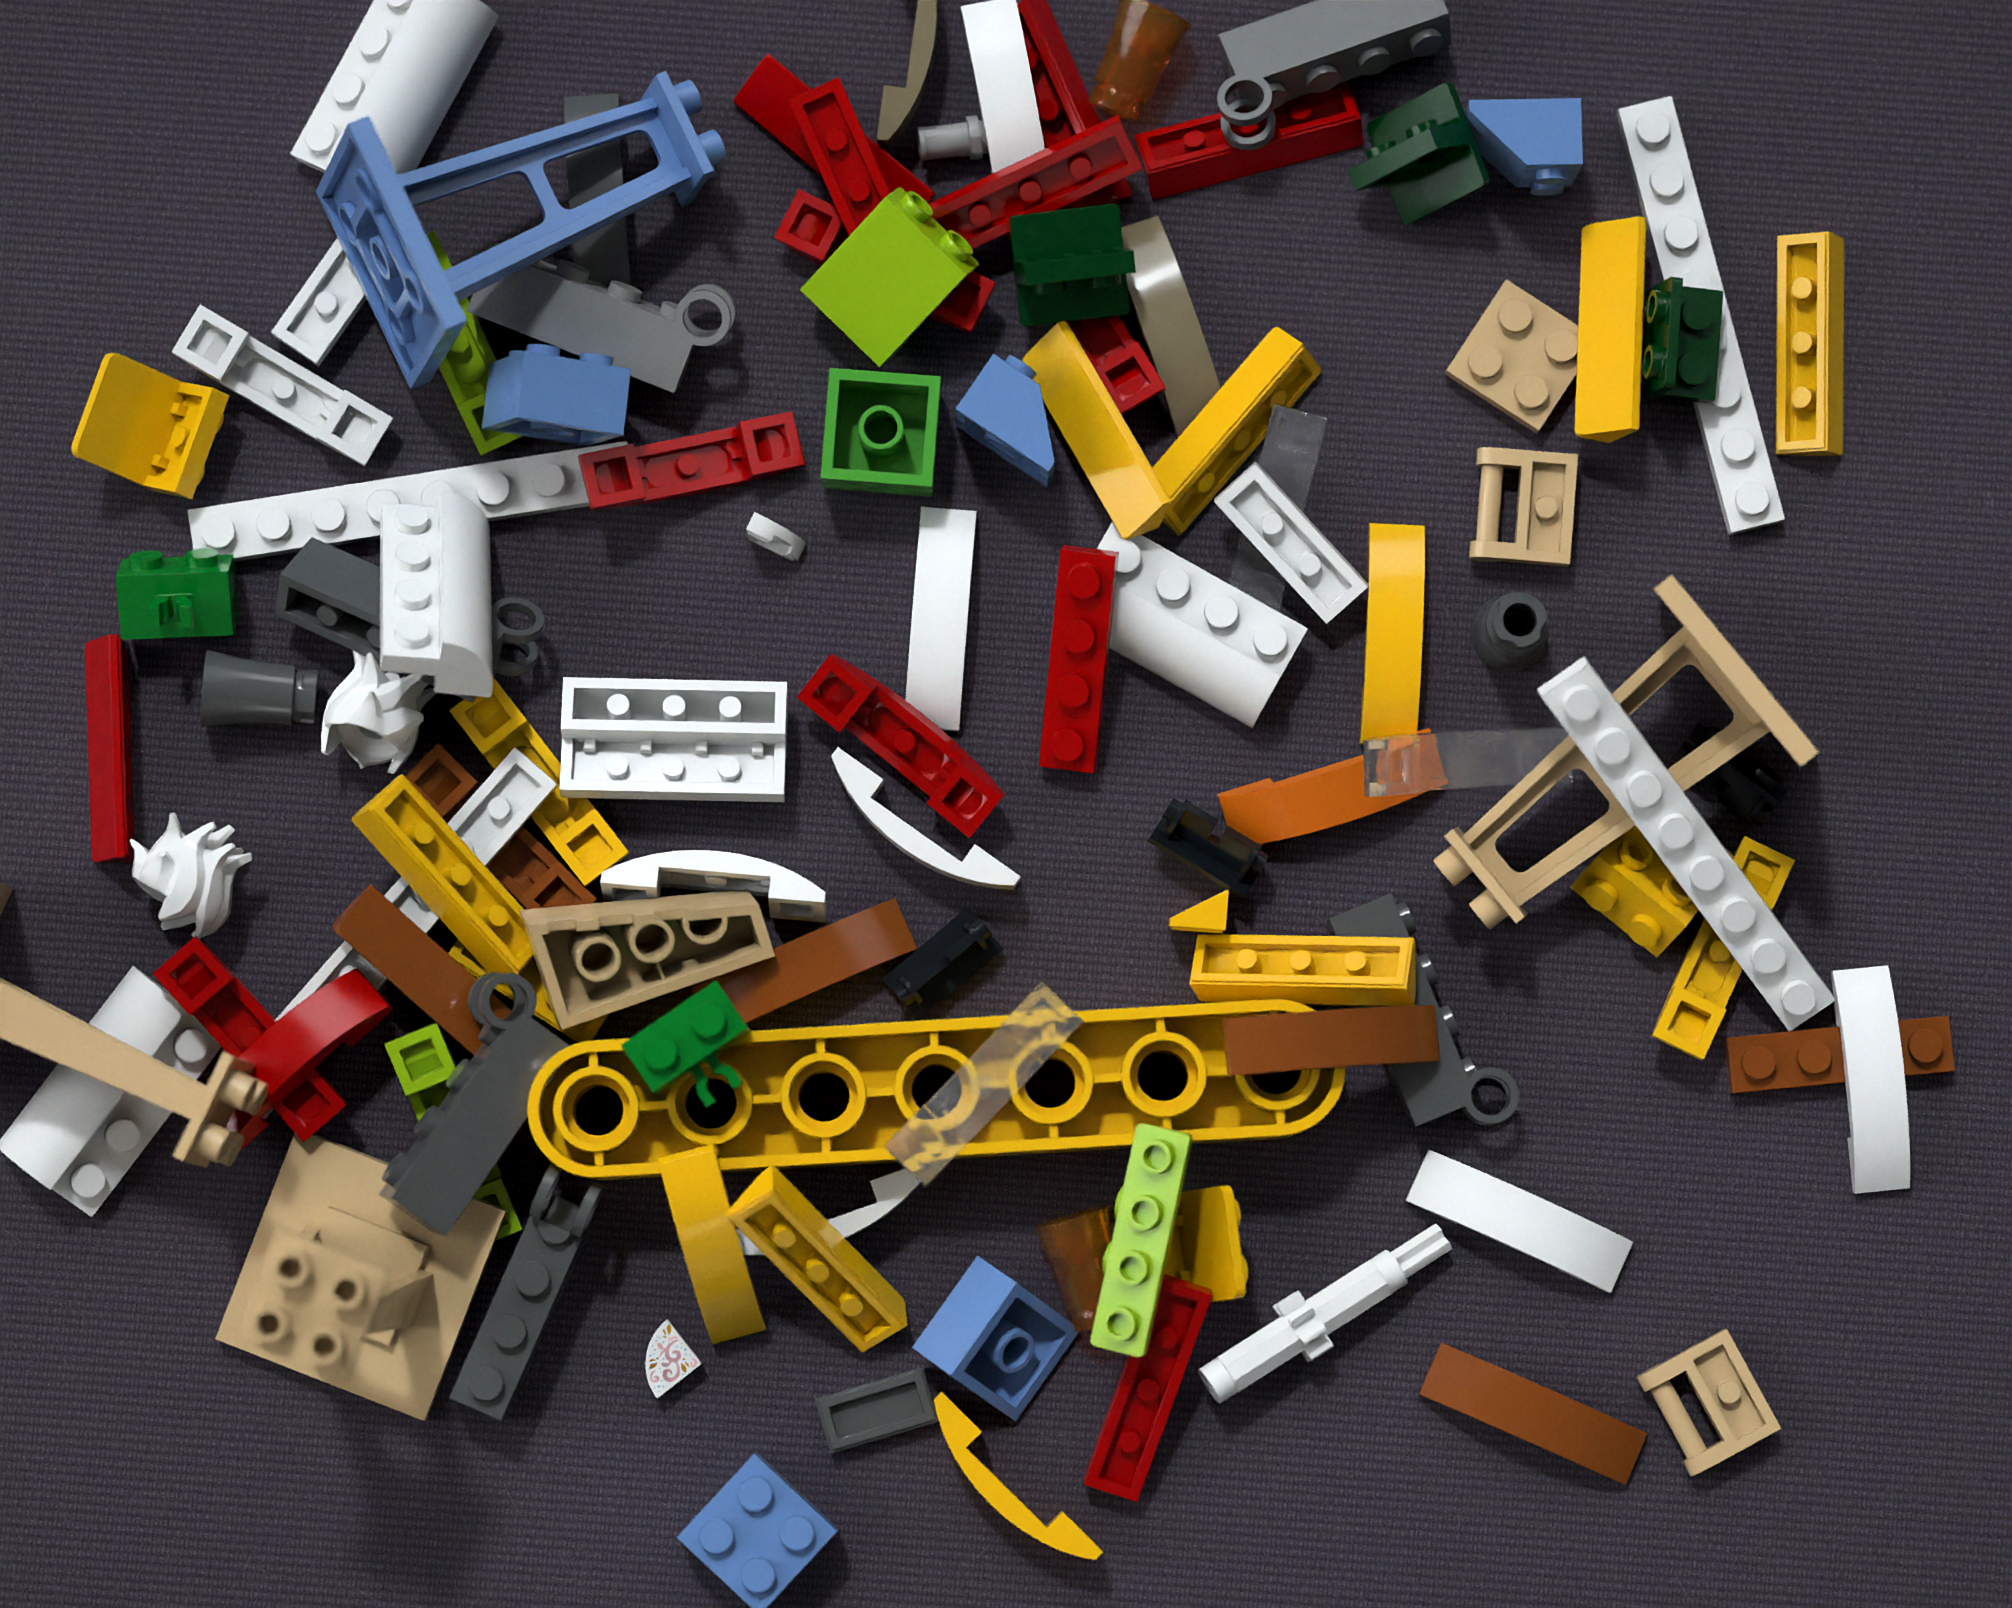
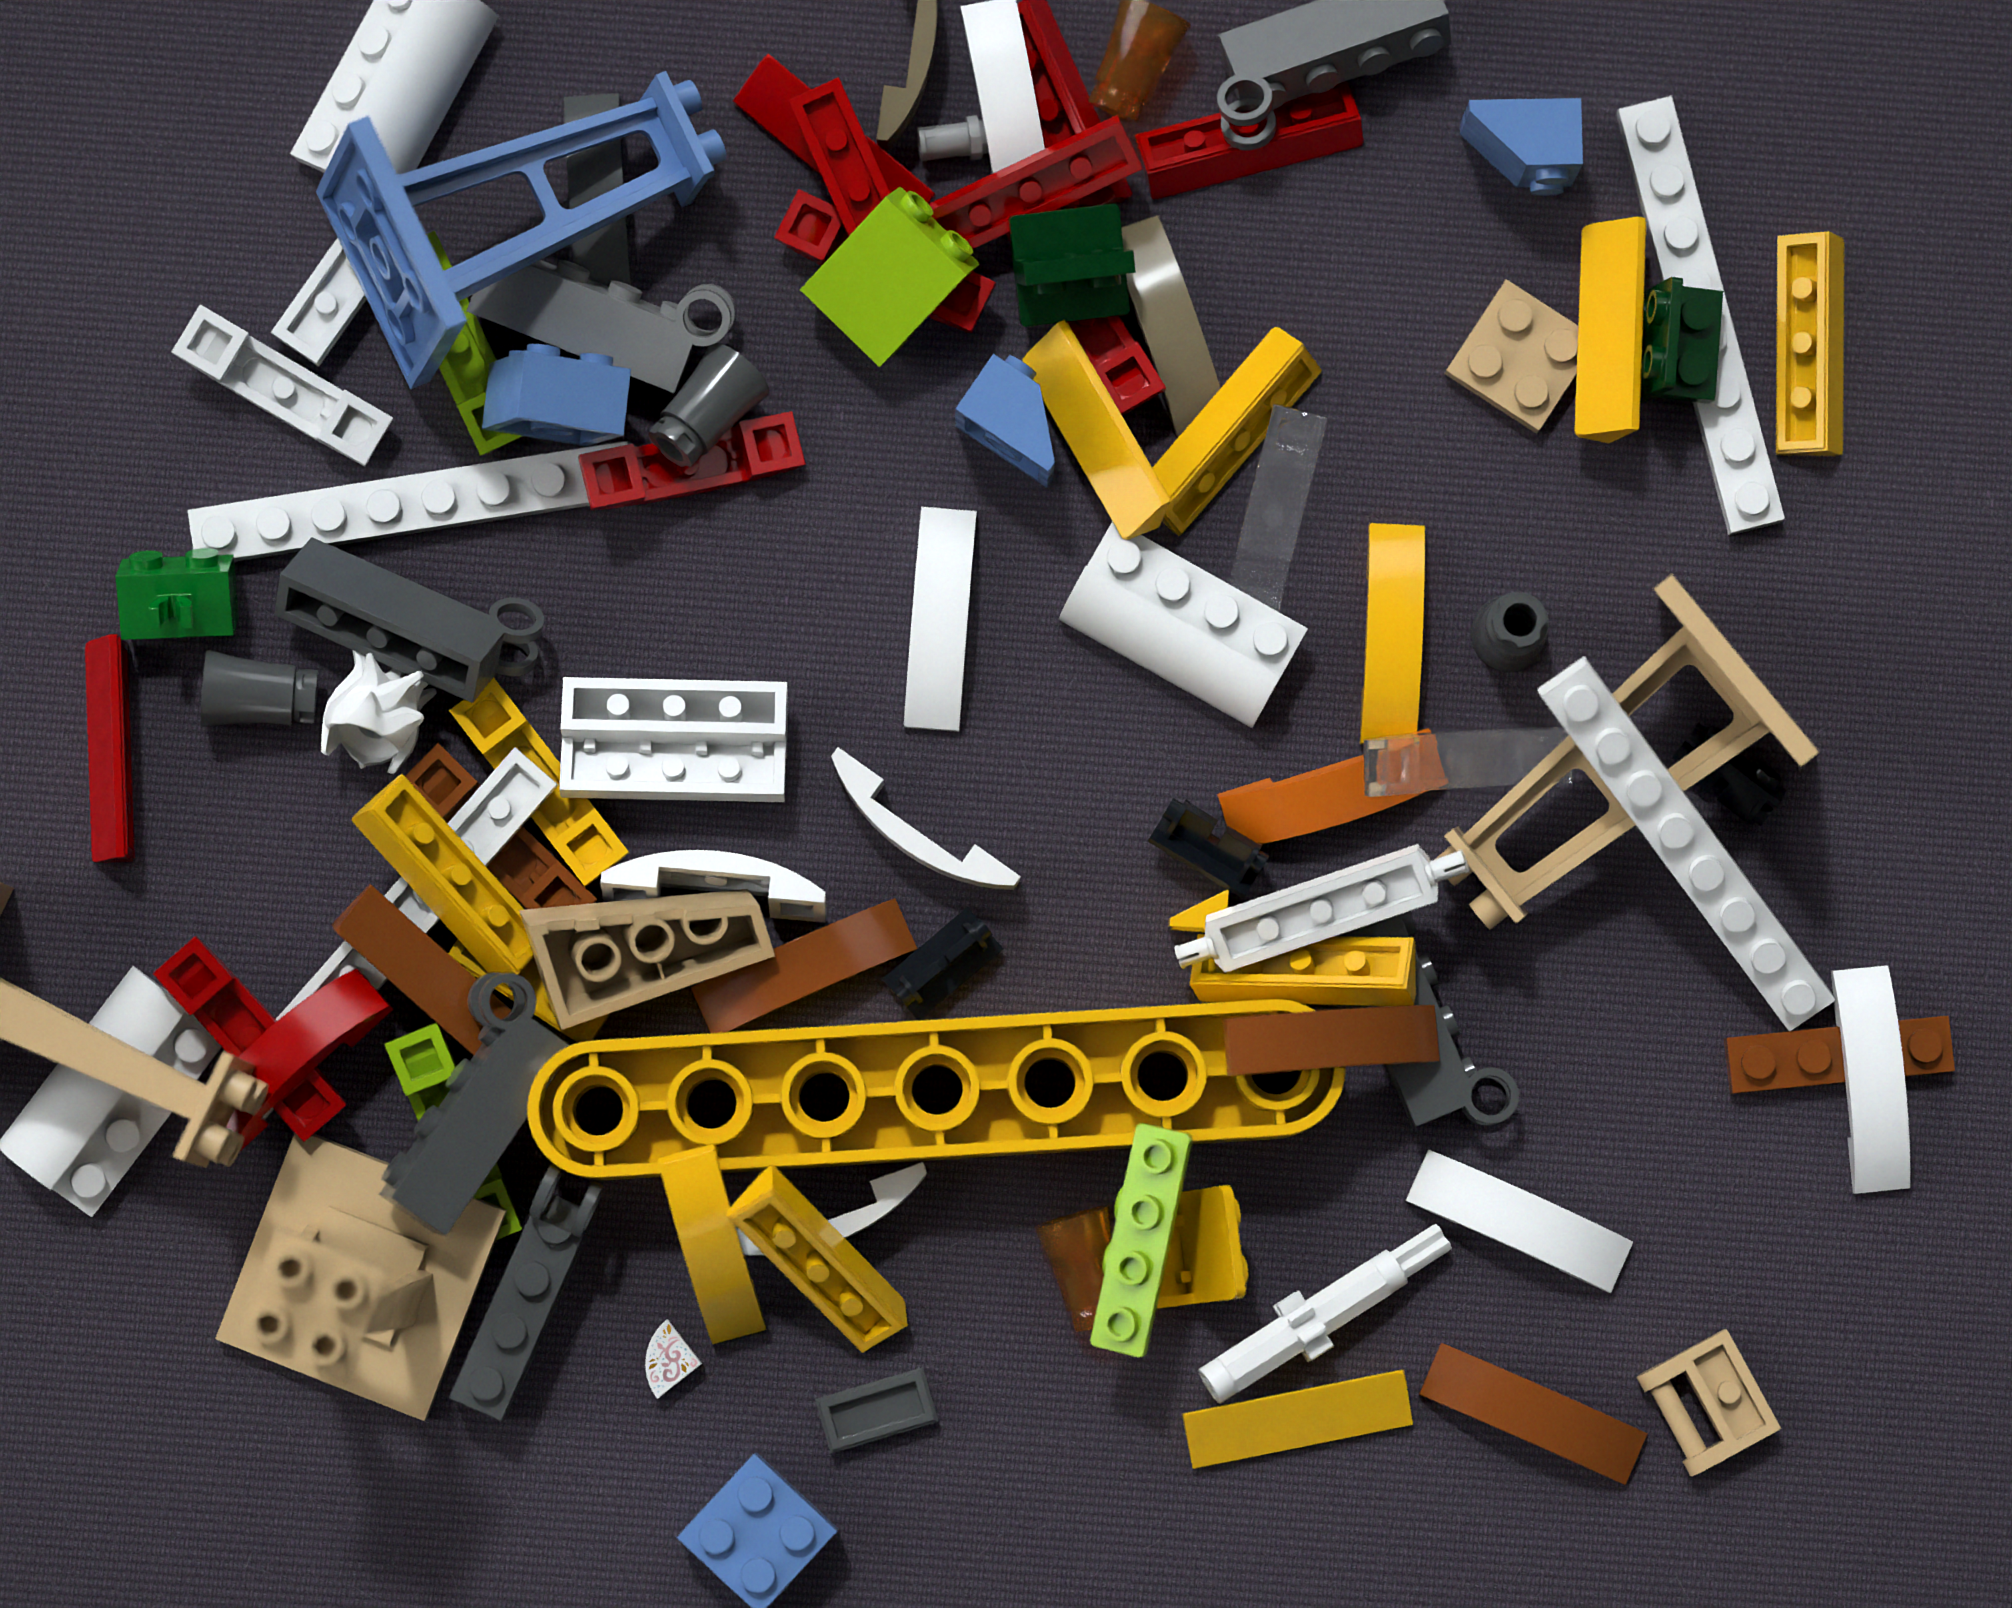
yellow bracket [71,353,230,499] -> none
white hair [130,813,252,938] -> none
white brick [380,491,493,697] -> none
green brick [621,981,751,1108] -> none
white tile [746,512,806,561] -> none
red slope [796,653,1005,838] -> none
bright green brick [820,368,941,497] -> none
clear slope [884,982,1083,1187] -> none
medium blue slope [912,1255,1080,1422] -> none
yellow slope [934,1392,1103,1560] -> none
red plate [1039,545,1119,774] -> none
red plate [1083,1274,1212,1502] -> none
white plate [1214,461,1368,624] -> none
dark green bracket [1348,82,1490,225] -> none
tan plate [1469,447,1578,567] -> none
yellow bracket [1570,825,1733,958] -> none
yellow slope [1651,836,1795,1061] -> none
none -> dark grey plant [649,343,770,467]
none -> white plate [1174,844,1470,973]
none -> yellow slope [1181,1369,1413,1469]

